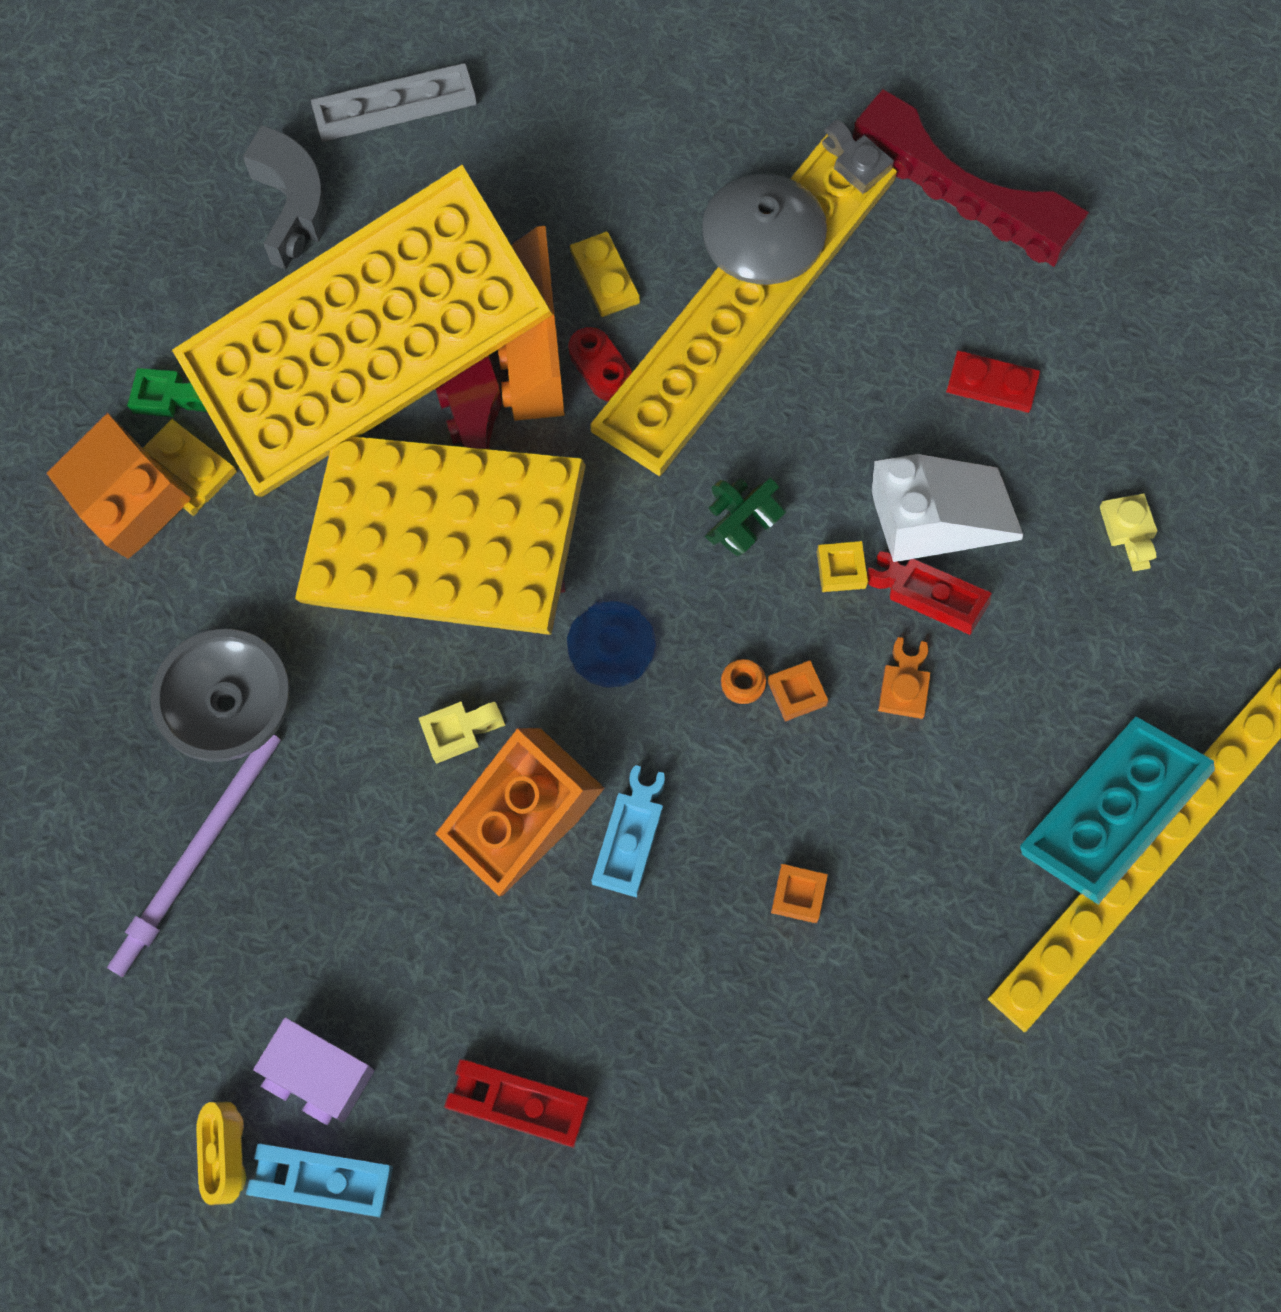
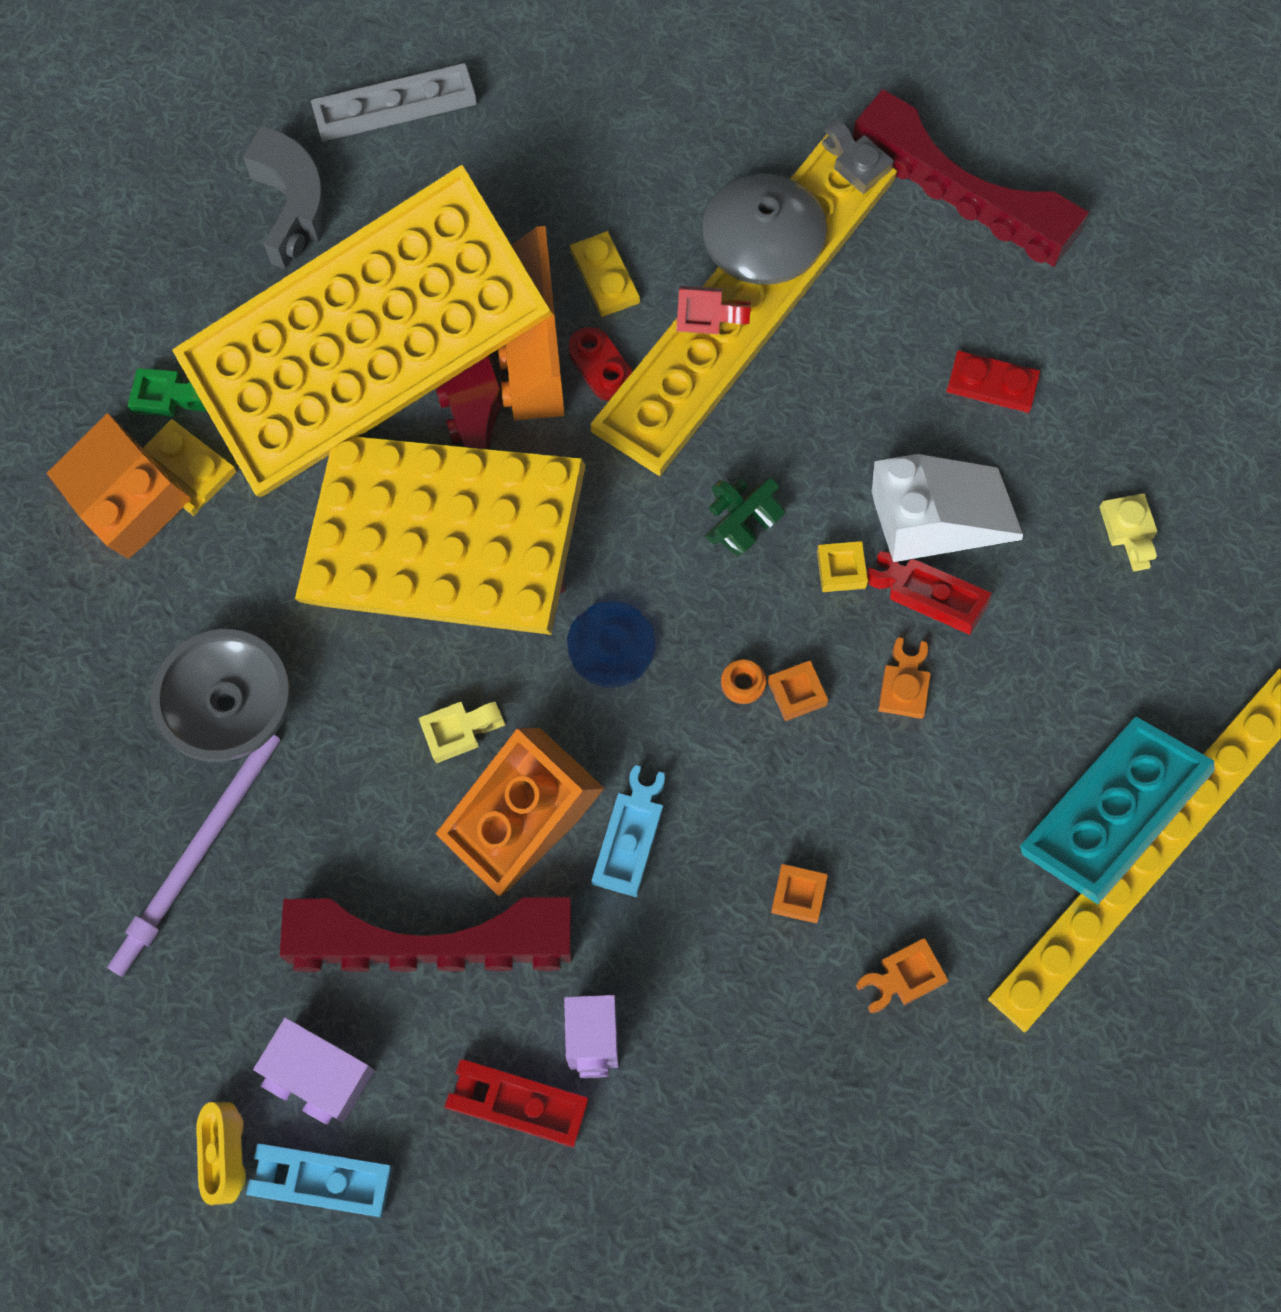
none -> dark red arch [279,897,572,972]
none -> lavender brick [564,995,619,1078]
none -> plate [676,285,751,334]
none -> orange plate [856,938,948,1013]

